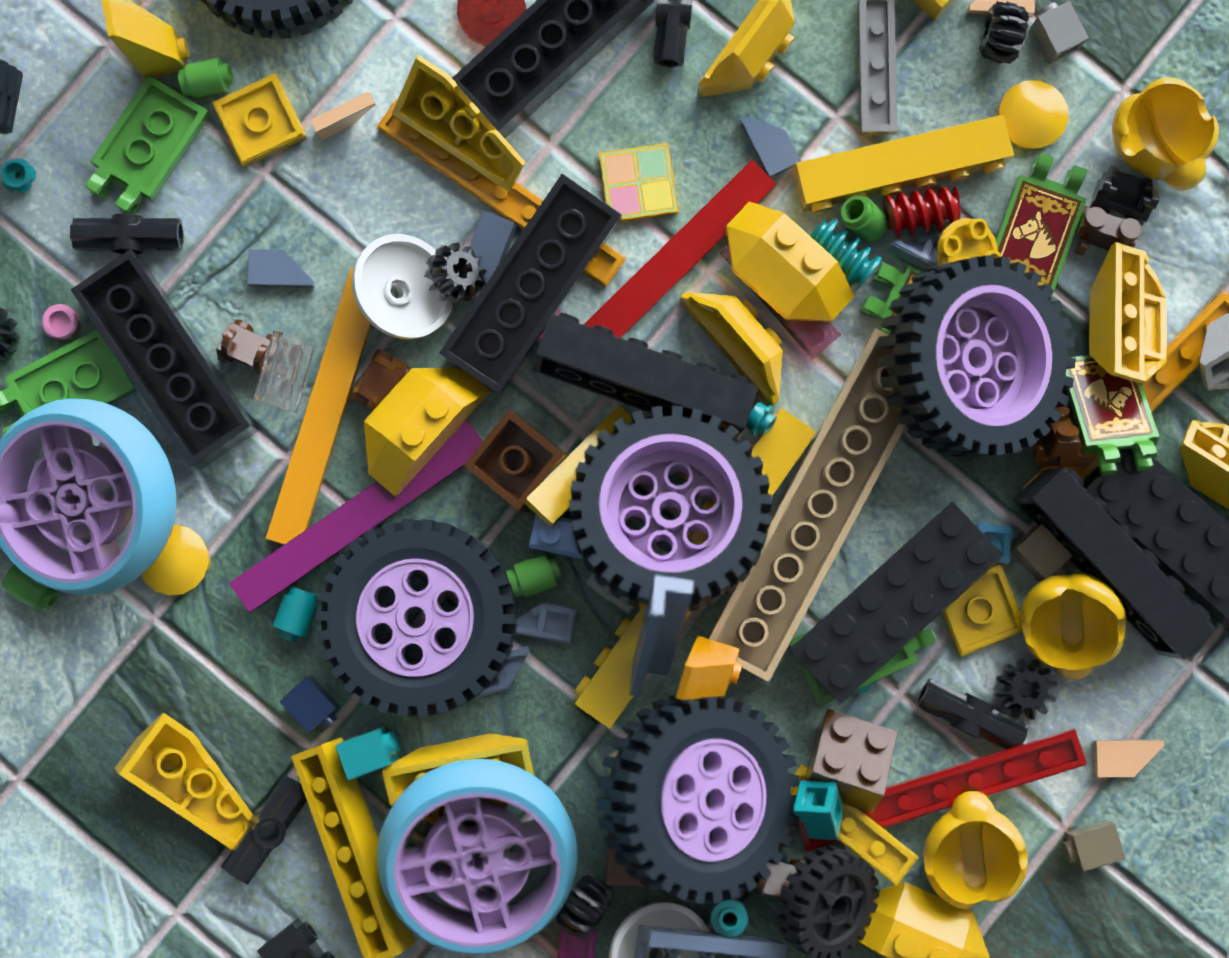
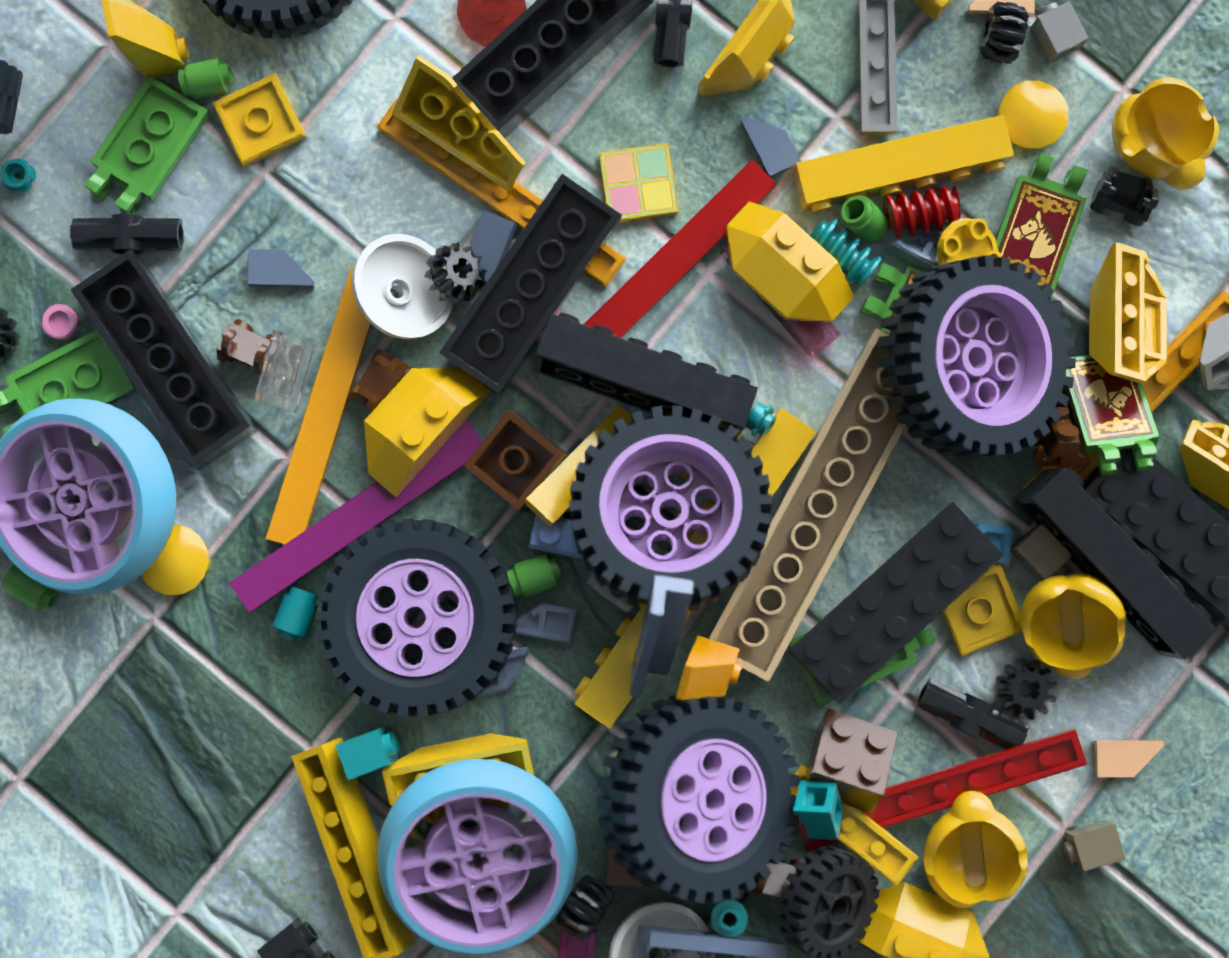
yellow wedge [115,712,253,850] -> none
black piece [221,775,307,885] -> none
dark blue brick [279,676,341,734] -> none
light nougat tile [311,92,375,141] -> none
yellow wedge [679,292,783,407] -> none
piece [1075,206,1142,256] -> none

